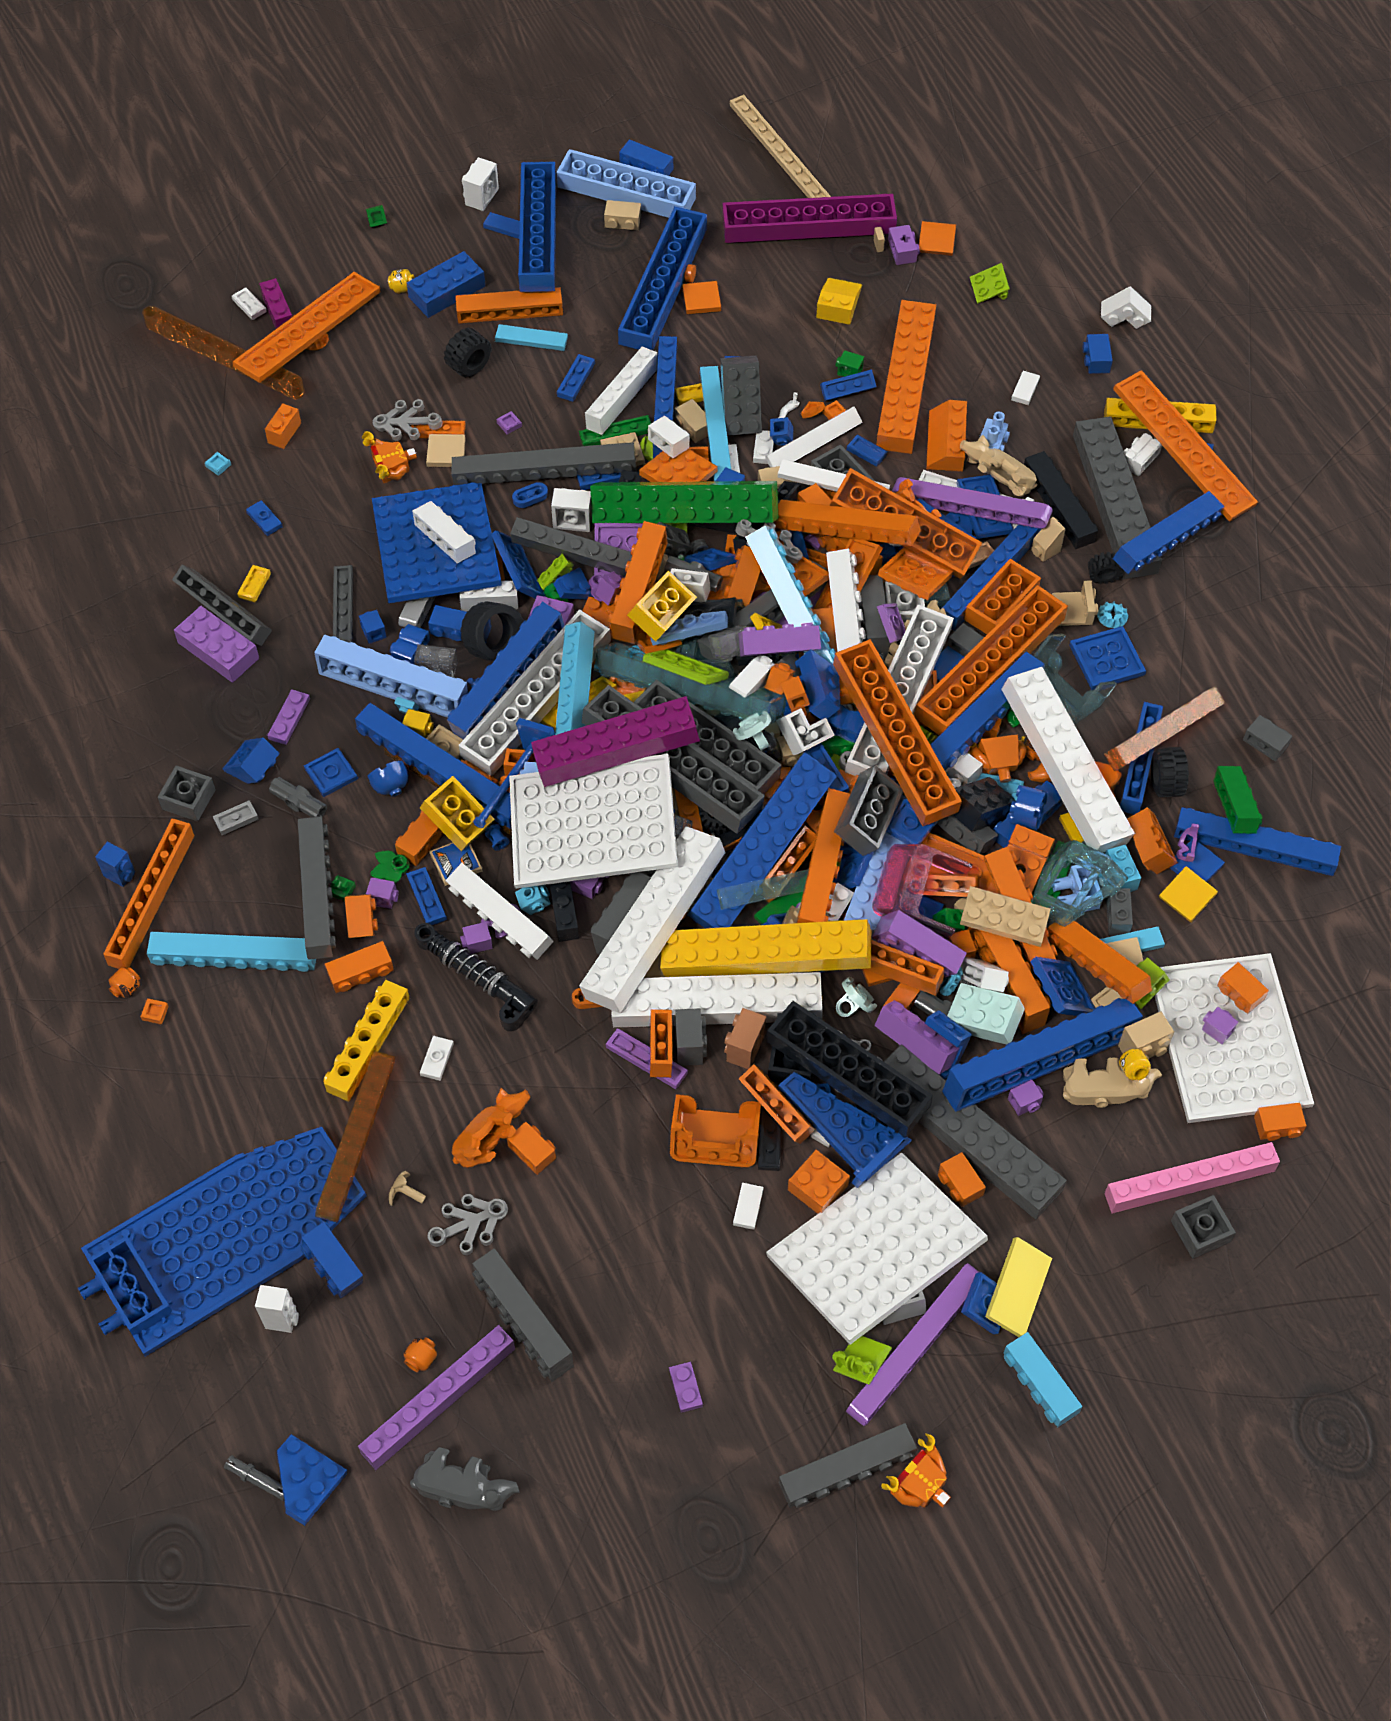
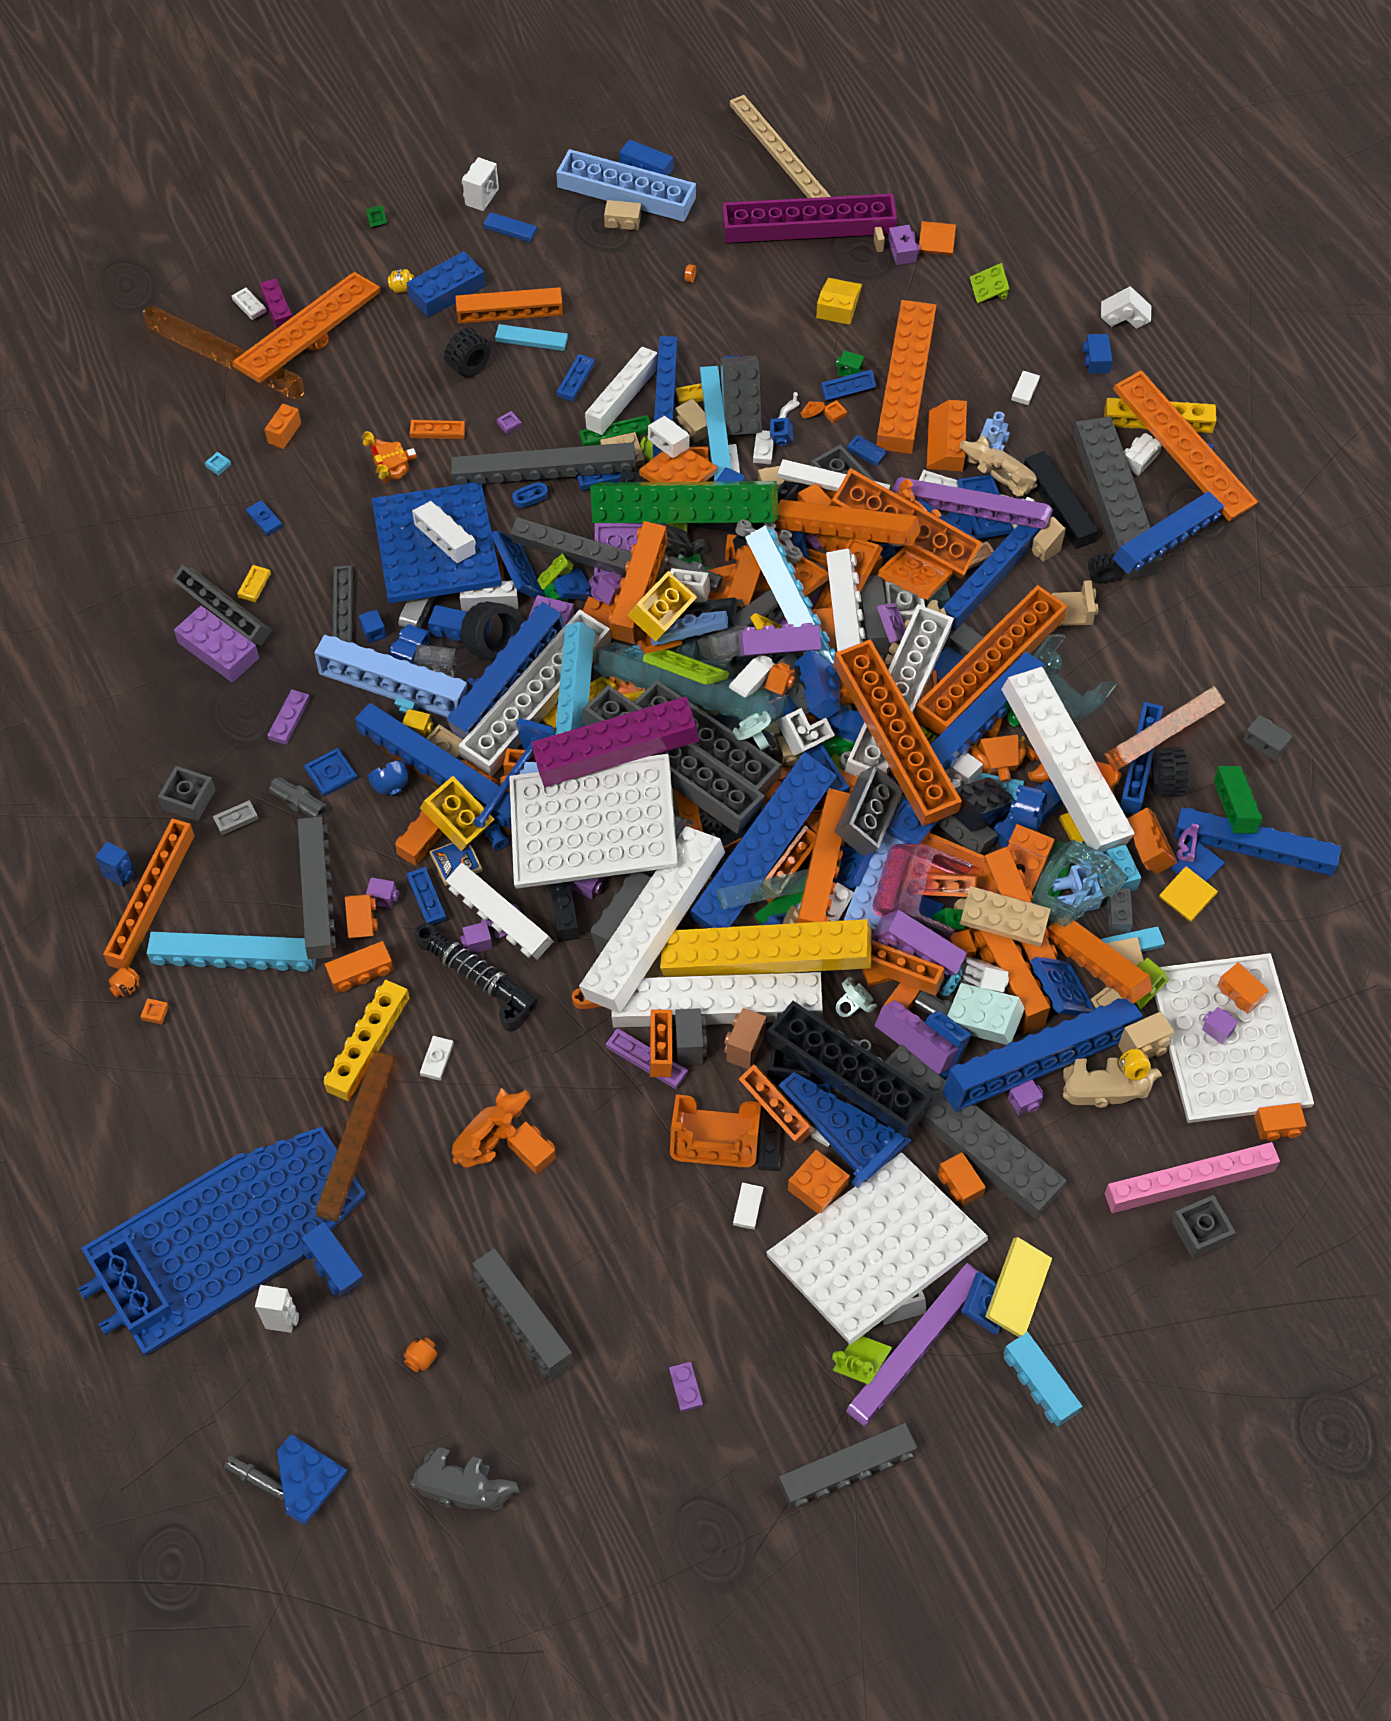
blue slope [223,737,280,784] -> none
green tile [330,875,356,901] -> none
medium lavender brick [358,1325,515,1470] -> none
green plate [370,851,410,884] -> none
light grey plant [373,399,443,441] -> none
tan plant [389,1171,426,1206] -> none
tan tile [426,434,466,467] -> none
light grey plant [428,1194,508,1255] -> none
medium azure brick [515,885,551,915] -> none
blue brick [518,162,556,292] -> none
white brick [551,488,592,532] -> none
blue brick [618,206,707,351] -> none
orange tile [682,281,721,314] -> none
blue tile [684,548,737,571] -> none
white tile [765,407,863,468] -> none
orange brick [780,676,810,716] -> none
orange torso [881,1433,951,1508] -> none
orange brick [964,559,1041,634] -> none
blue plate [1069,626,1146,690] -> none
medium azure gear [1097,601,1128,628] -> none

